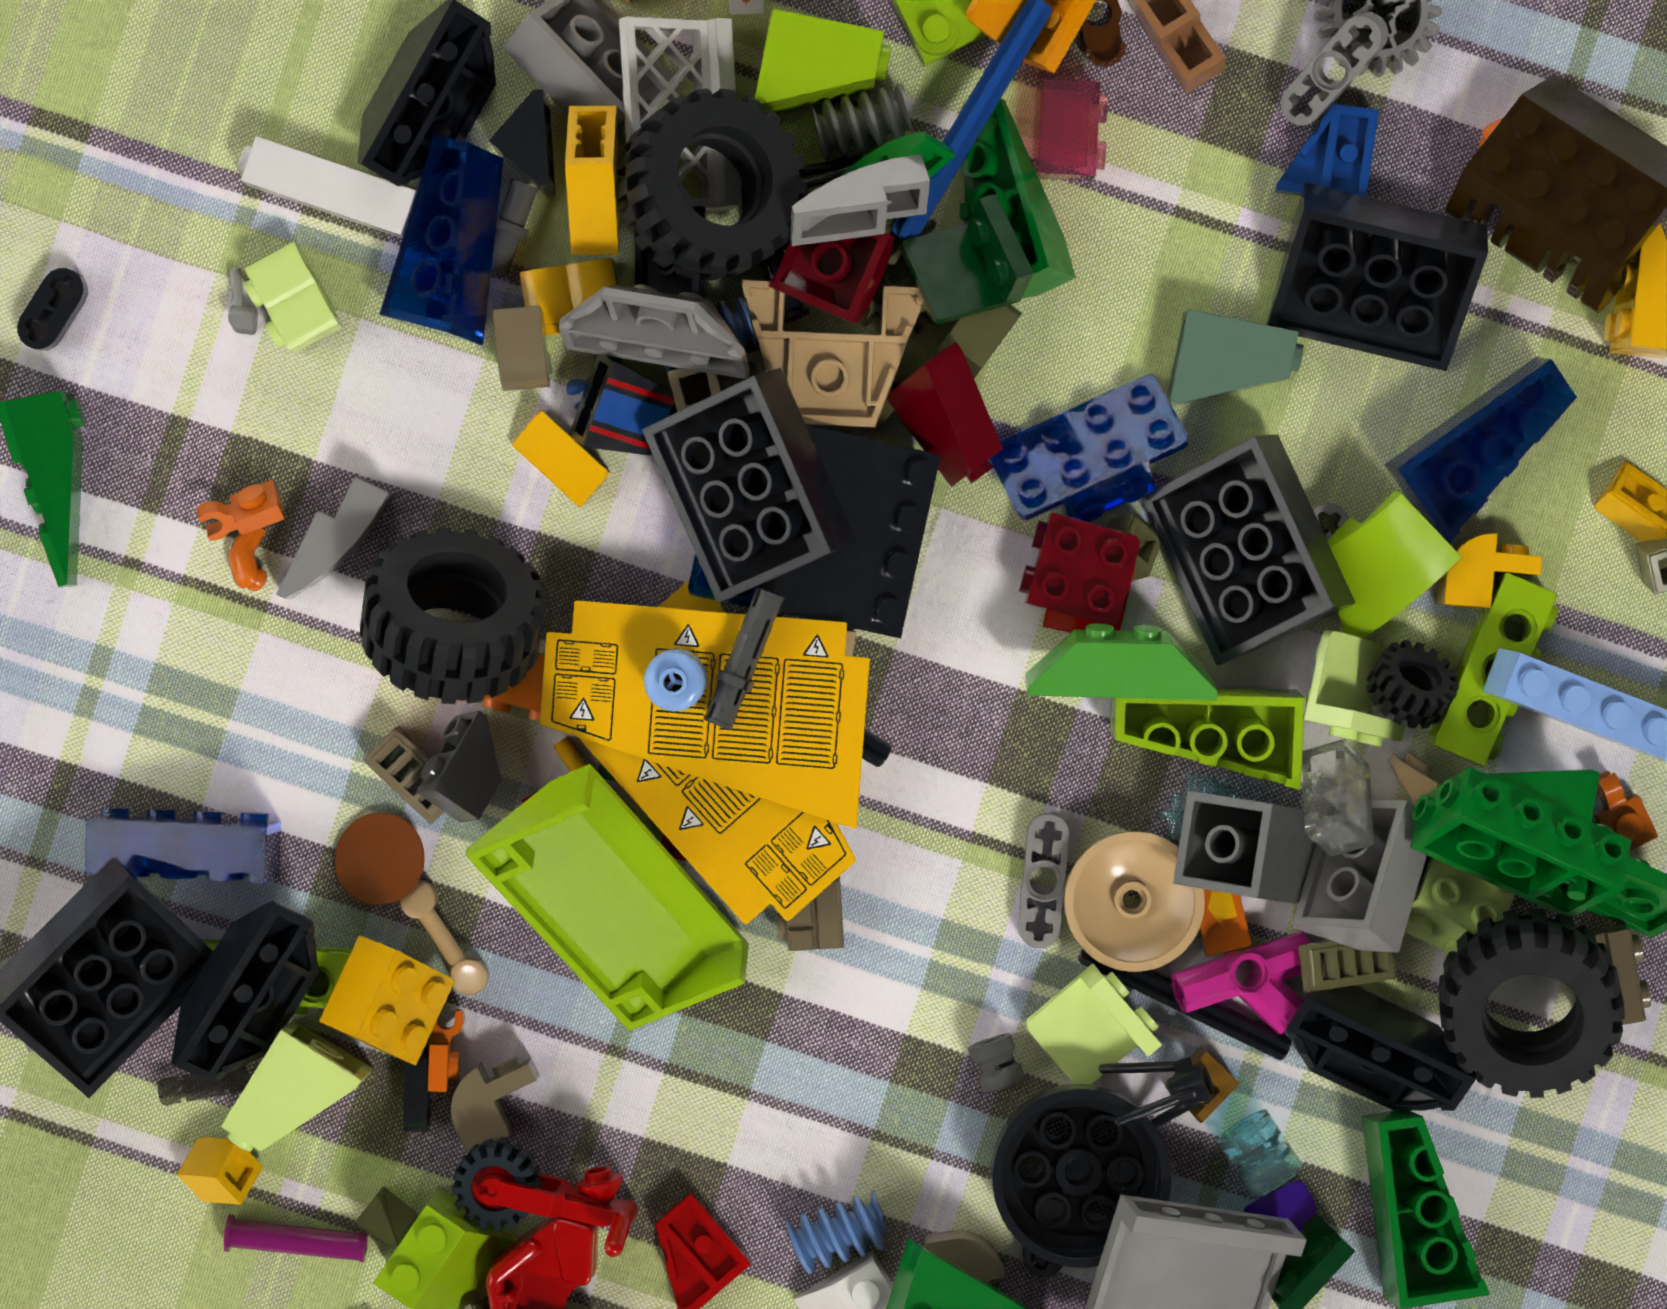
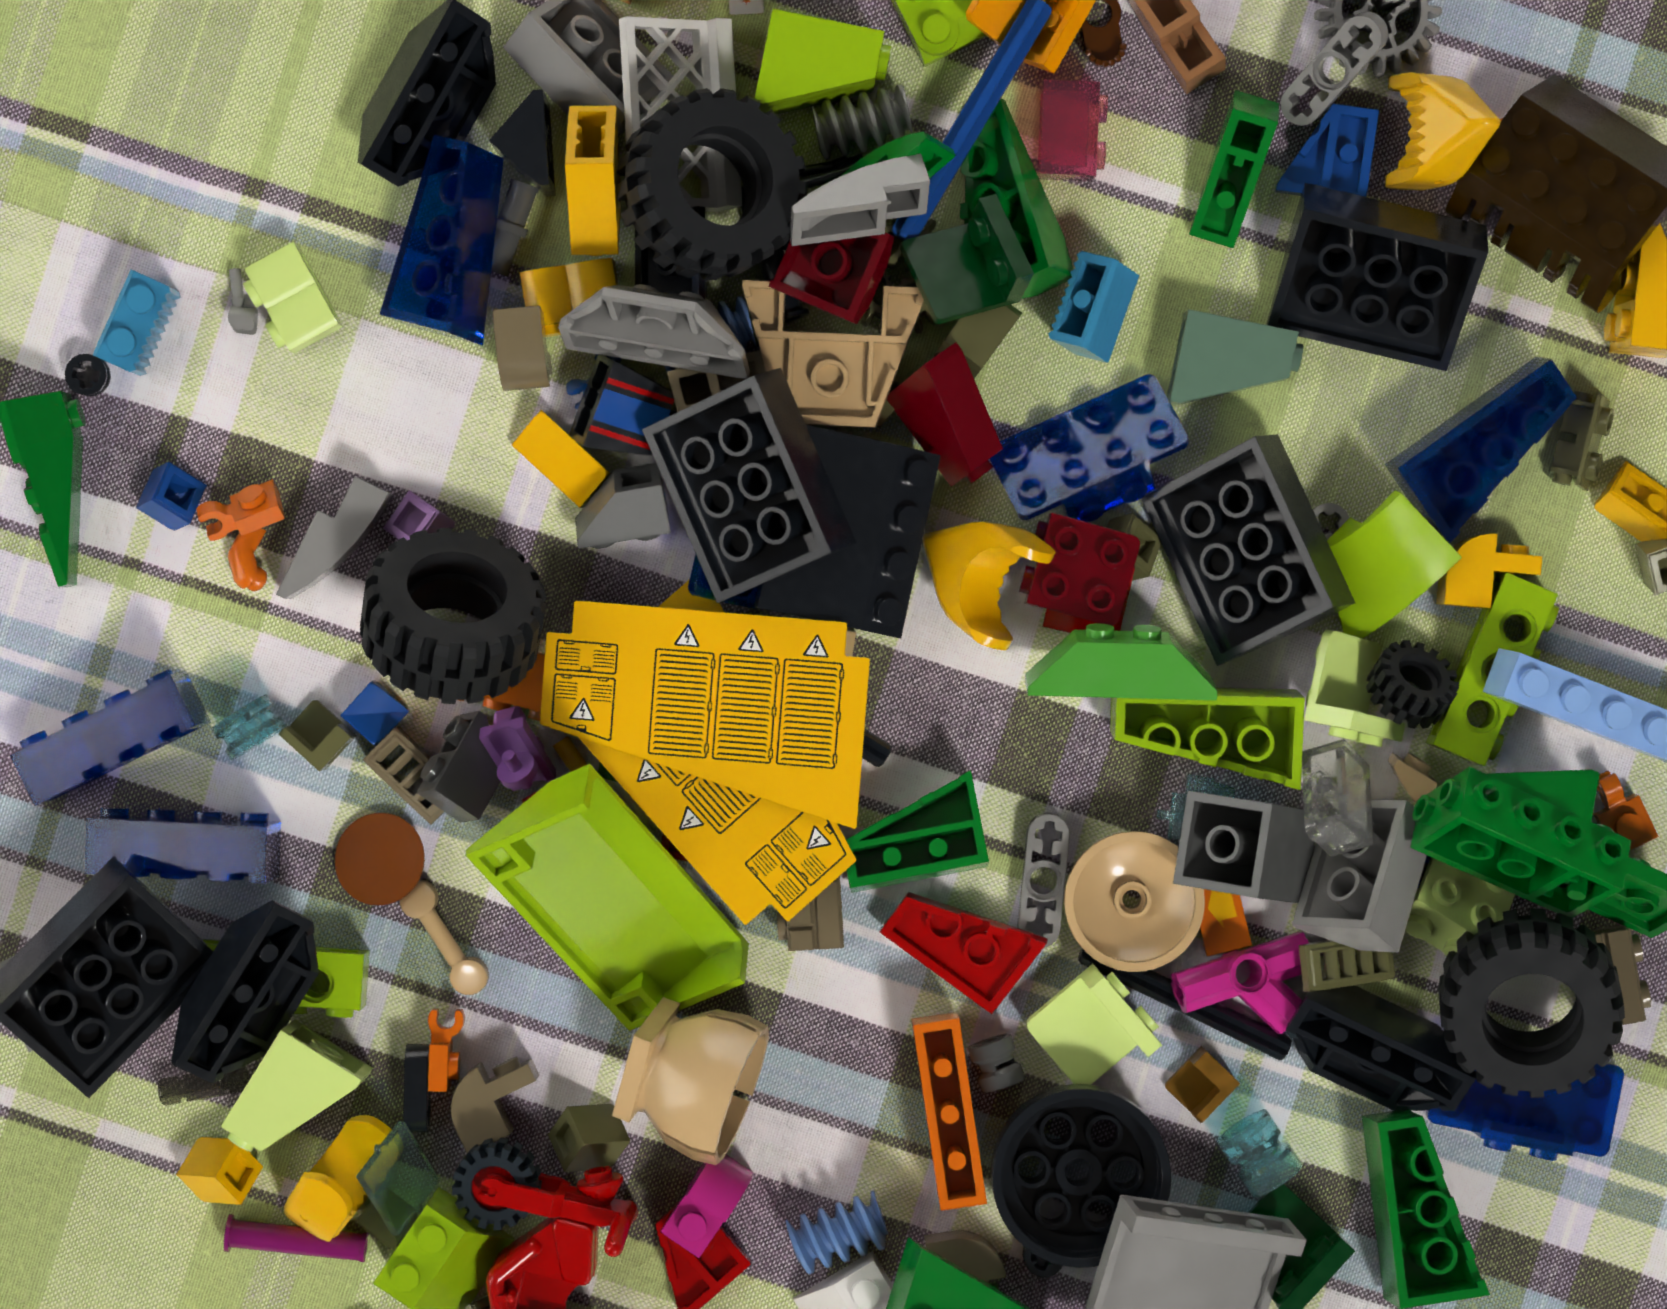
black beam [17,268,88,351] -> none
white brick [238,136,421,240] -> none
yellow brick [319,935,455,1066] -> none
light blue head [643,648,707,712] -> none
dark grey pin [703,587,785,731] -> none
black plant [1098,1057,1215,1127] -> none
dark purple sticker [1243,1181,1317,1233] -> none
none -> clear blue wedge [10,669,212,806]
none -> black bush [65,354,111,397]
none -> dark azure brick [92,269,181,376]
none -> blue slope [136,461,207,531]
none -> clear light blue wheel [211,694,287,760]
none -> olive panel [279,700,357,772]
none -> yellow animal [284,1115,400,1242]
none -> blue slope [340,680,410,747]
none -> clear light blue piece [356,1121,440,1236]
none -> lavender slope [383,490,455,540]
none -> medium lavender hips [479,706,556,791]
none -> olive panel [548,1104,631,1172]
none -> dark grey slope [575,463,671,549]
none -> tan plate [612,997,769,1165]
none -> dark pink brick [660,1154,753,1258]
none -> green wedge [846,770,989,893]
none -> red wing [880,892,1048,1014]
none -> orange brick [911,1012,987,1211]
none -> yellow animal [922,521,1056,650]
none -> dark azure brick [1048,251,1139,363]
none -> green slope [1189,90,1280,248]
none -> yellow animal [1385,72,1501,191]
none -> clear blue bracket [1426,1063,1624,1161]
none -> olive hinge [1550,391,1614,491]

